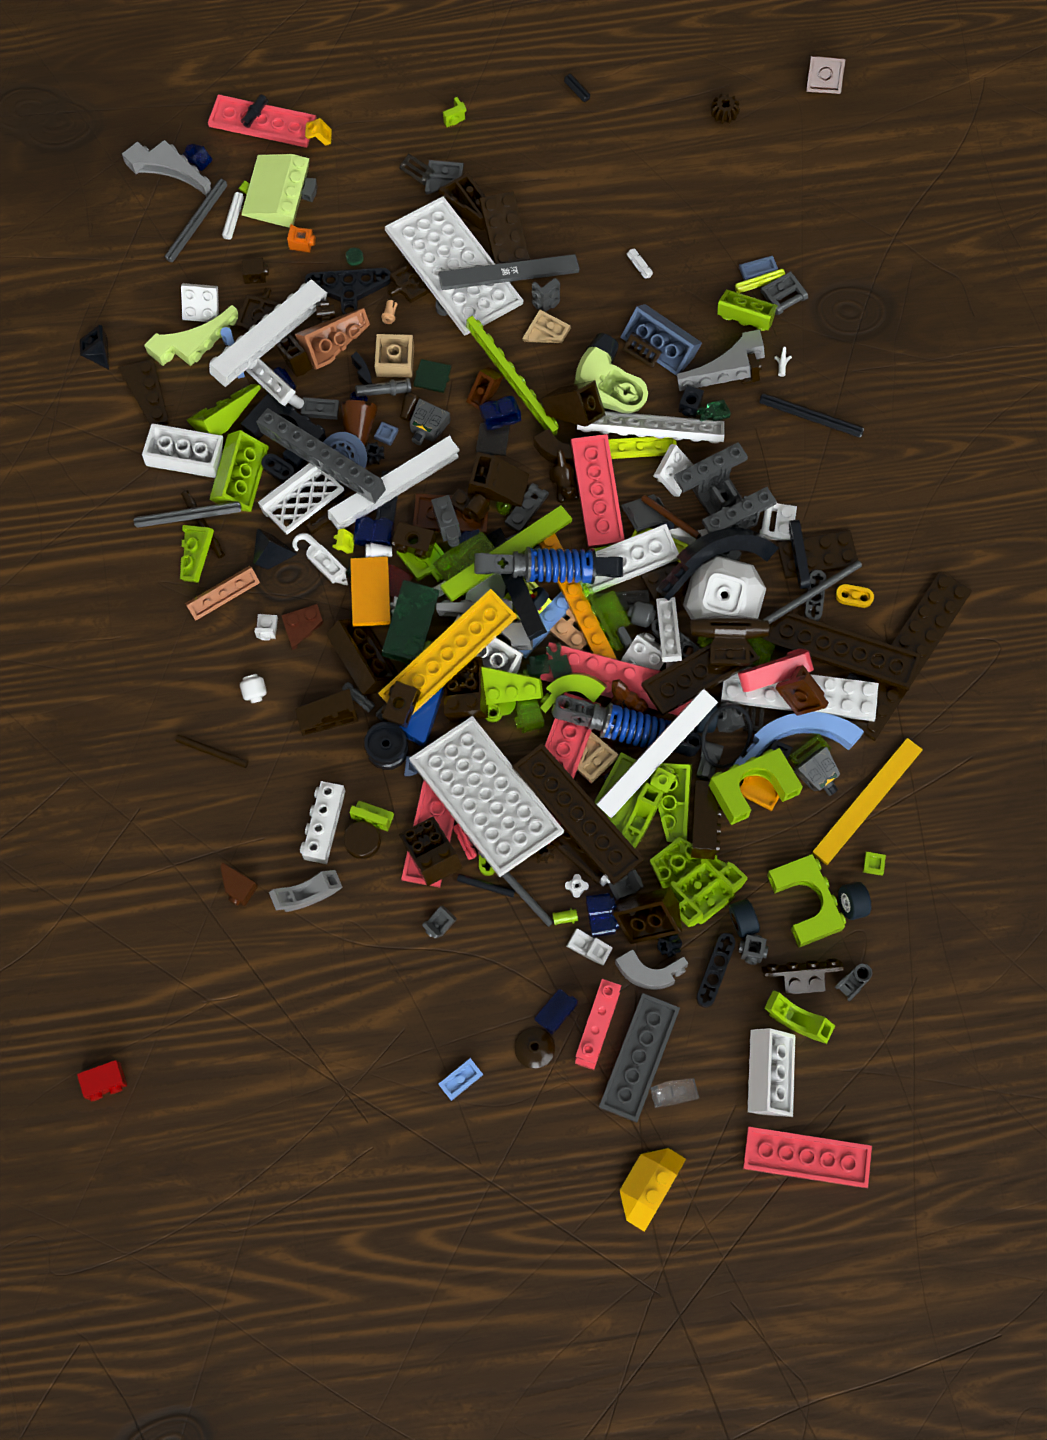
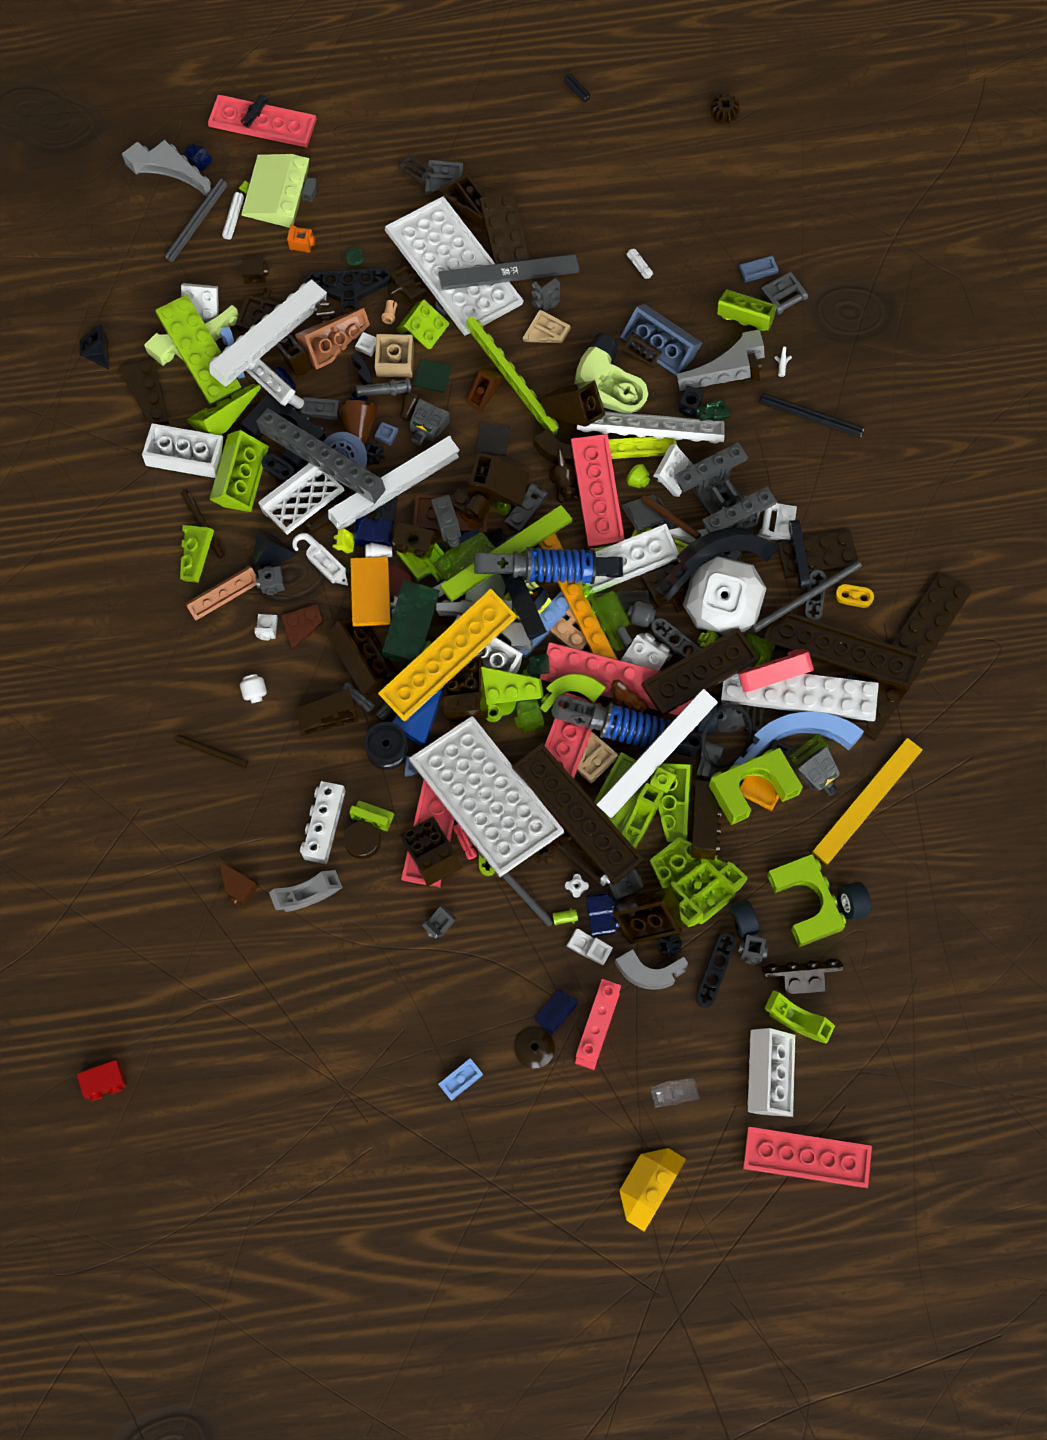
dark grey axle [134,501,241,528] -> none
yellow bracket [305,118,332,146] -> none
dark brown brick [381,681,421,728] -> none
lime bracket [443,97,466,127] -> none
black bar [457,874,515,897] -> none
clear blue brick [479,396,521,430] -> none
clear green plate [546,643,573,679] -> none
dark grey plate [599,993,680,1123] -> none
white piece [656,597,682,669] -> none
dark brown plate [691,616,769,666] -> none
neon yellow axle [735,269,785,293] -> none
reddish brown bracket [775,665,829,716] -> none
bracket [806,55,845,94] -> none
dark grey piece [835,964,872,1002] -> none
lime plate [863,852,886,876] -> none
none -> lime plate [155,295,242,405]
none -> dark grey brick [256,566,285,595]
none -> white plate [355,332,376,357]
none -> lime bracket [396,299,449,350]
none -> lime cone [626,464,650,488]

